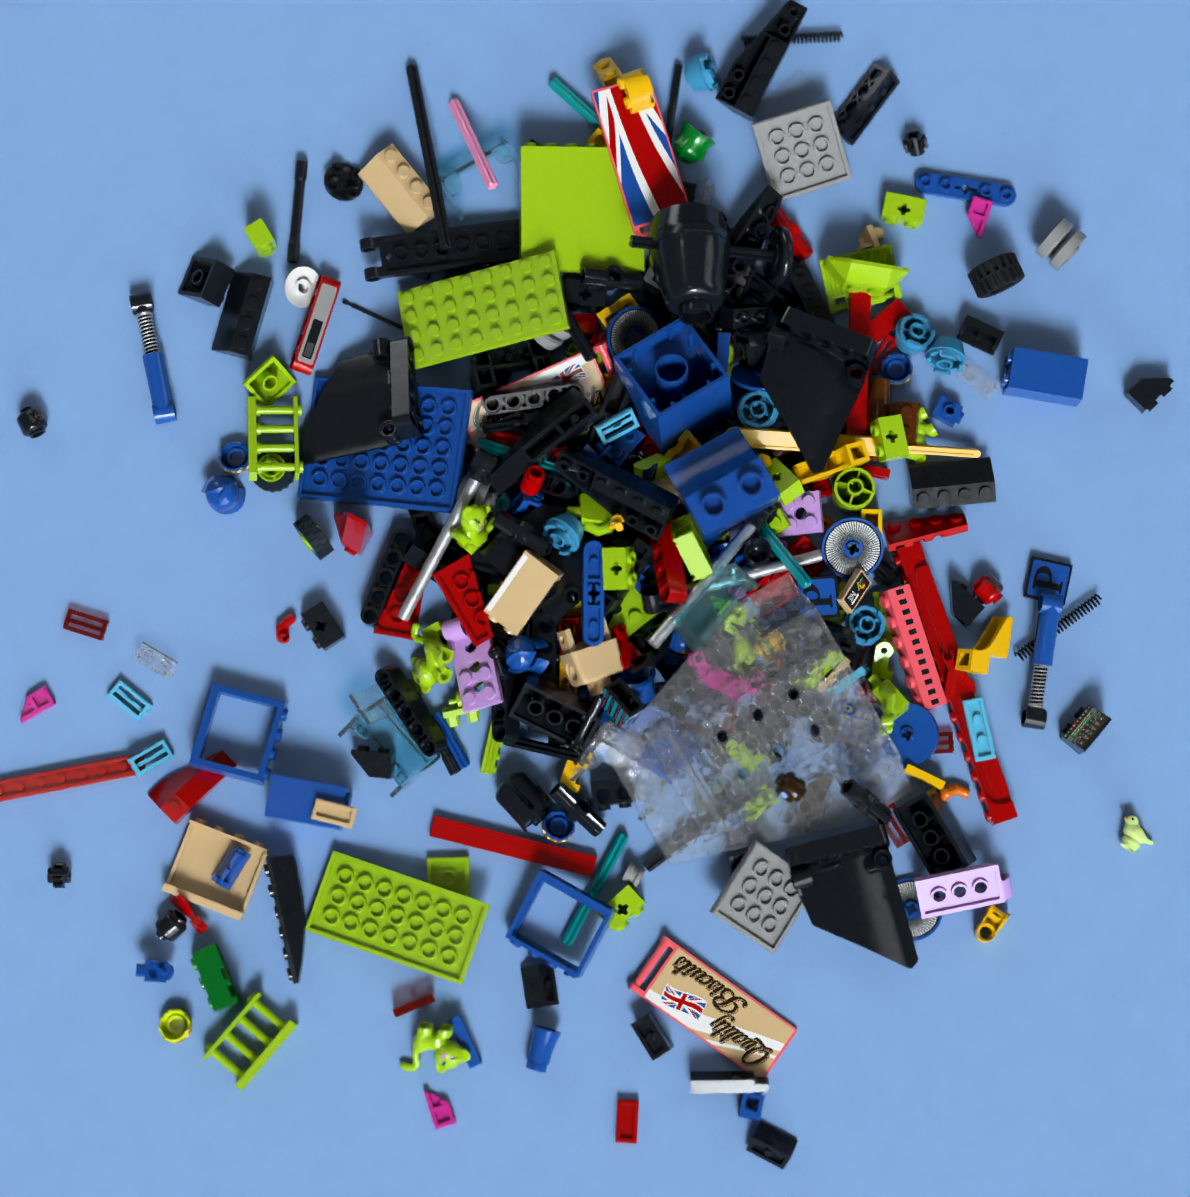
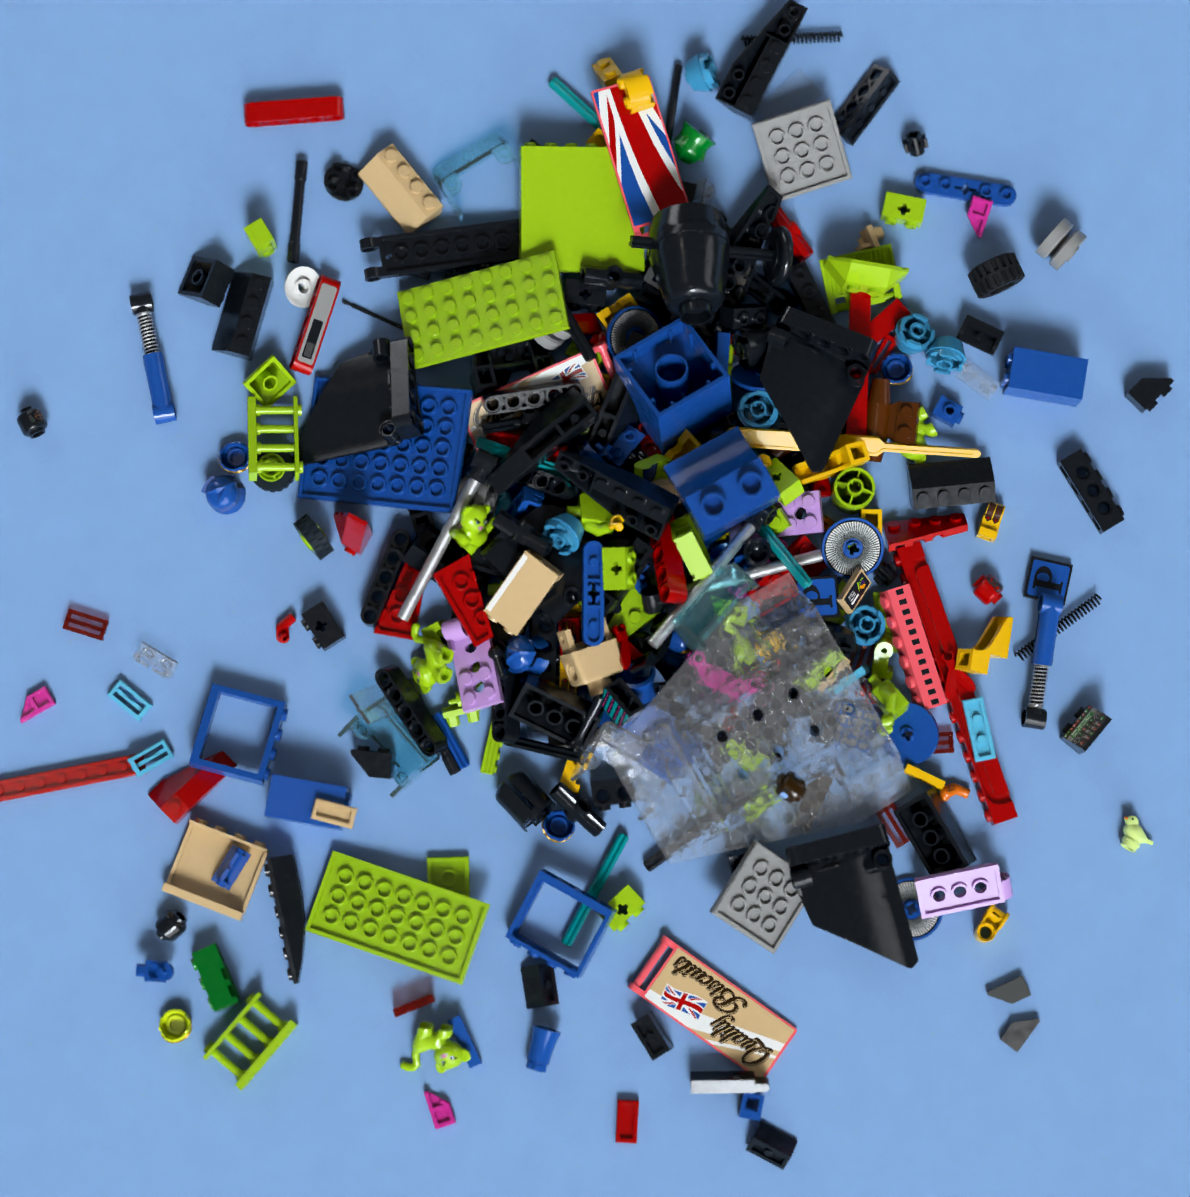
black gear [47,862,71,888] -> none
red piece [170,894,209,934] -> none
black axle [406,64,453,250] -> none
red tile [429,816,597,877] -> none
bright pink axle [449,99,498,190] -> none
red brick [520,465,545,496] -> none
medium azure tile [594,407,640,445] -> none
light grey wheel [622,862,646,888] -> none
black piece [840,778,892,824] -> none
red tile [856,464,891,481] -> none
lime brick [870,414,910,462] -> none
black slope [949,580,985,628] -> none
none -> red beam [243,96,345,127]
none -> yellow leg [975,502,1005,543]
none -> dark grey tile [986,976,1031,1004]
none -> flat silver tile [1000,1019,1040,1052]
none -> black brick [1057,449,1124,535]

